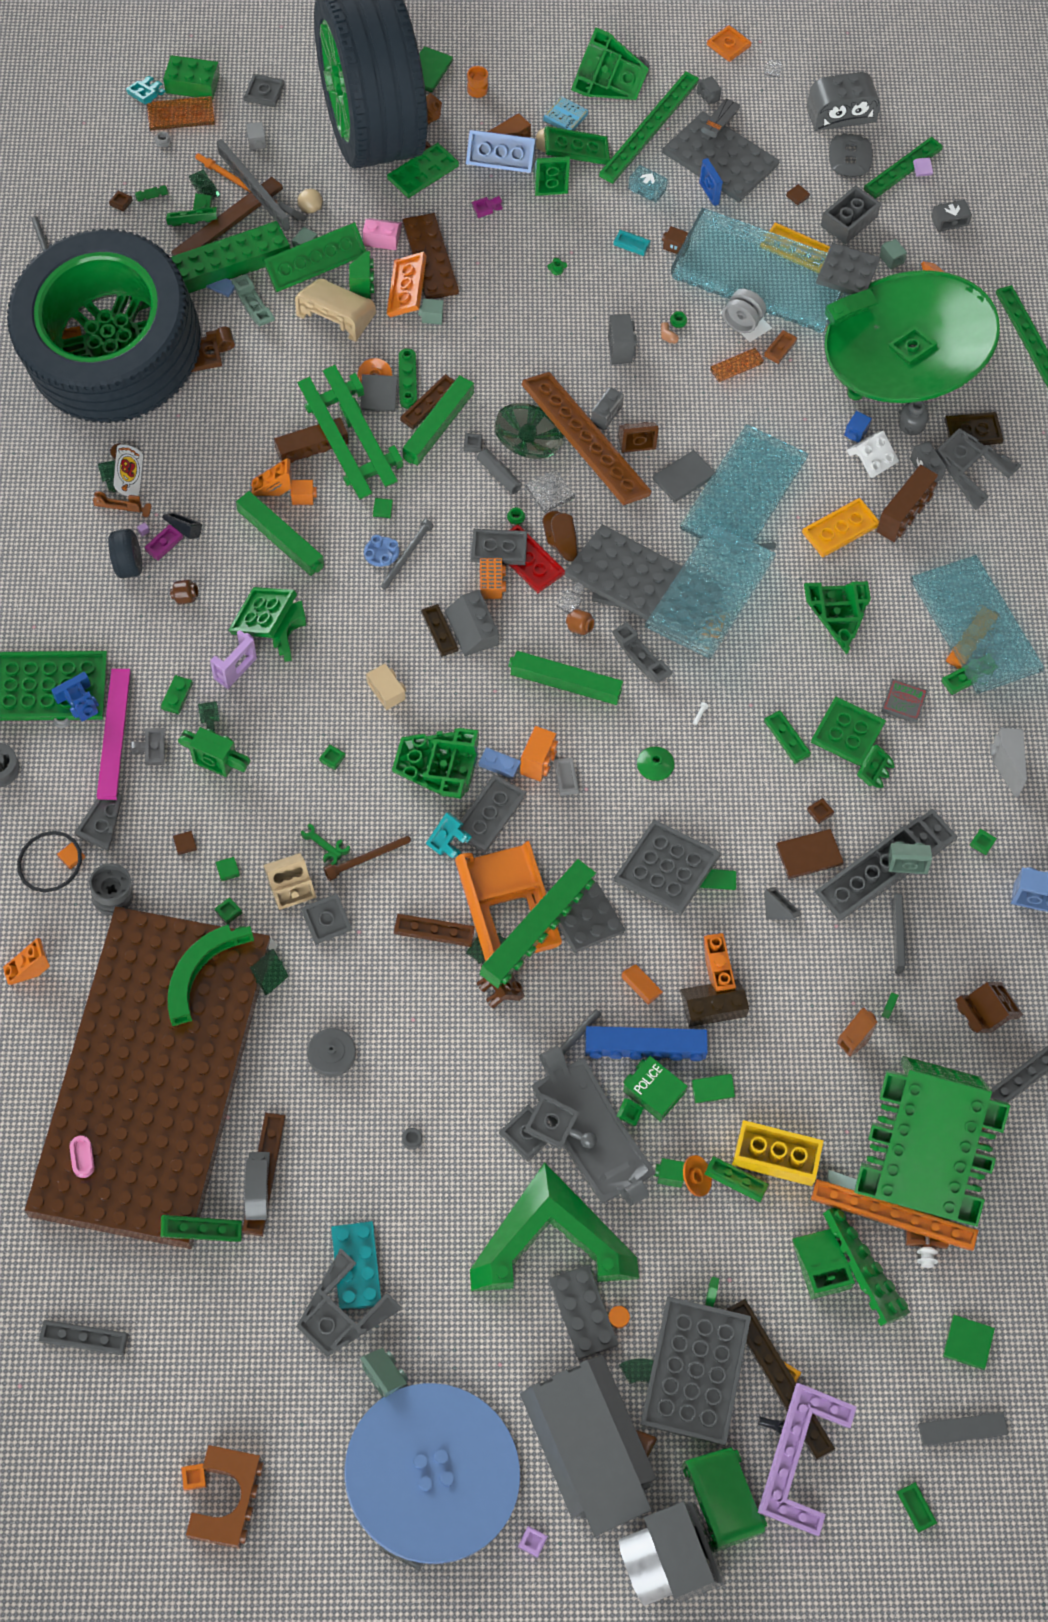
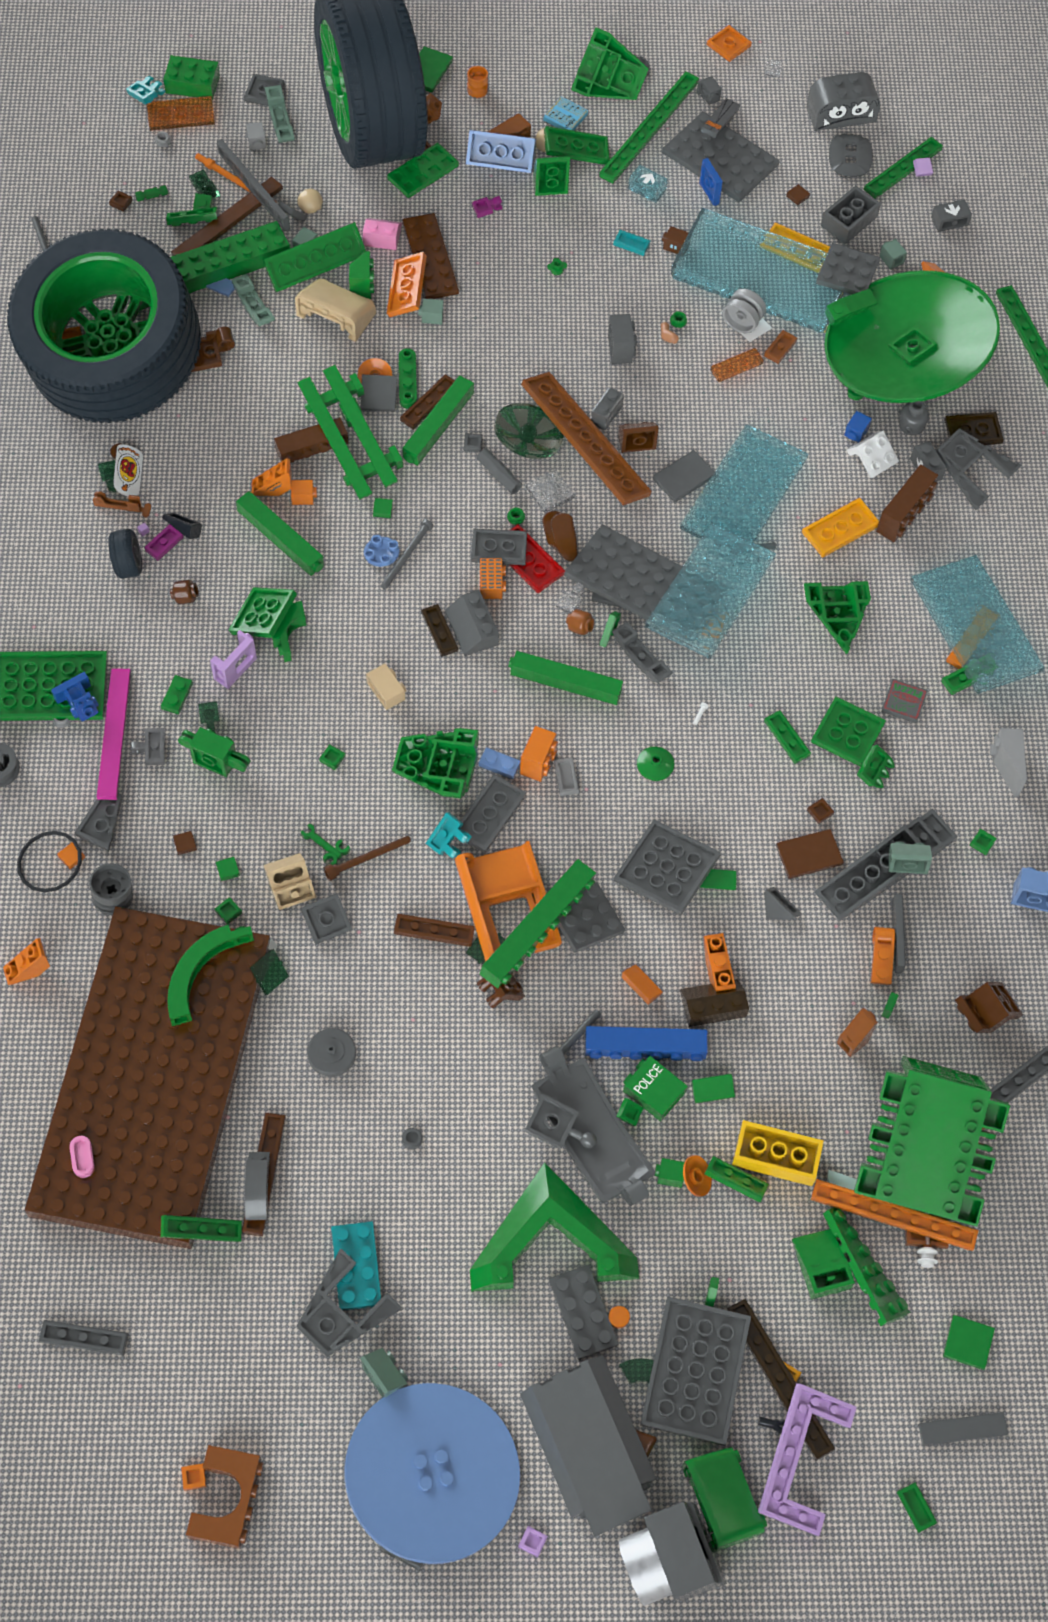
dark grey tile [499,1104,550,1162] -> none
none -> sand green slope [265,85,295,143]
none -> tile [599,611,621,647]
none -> orange plate [871,927,895,985]

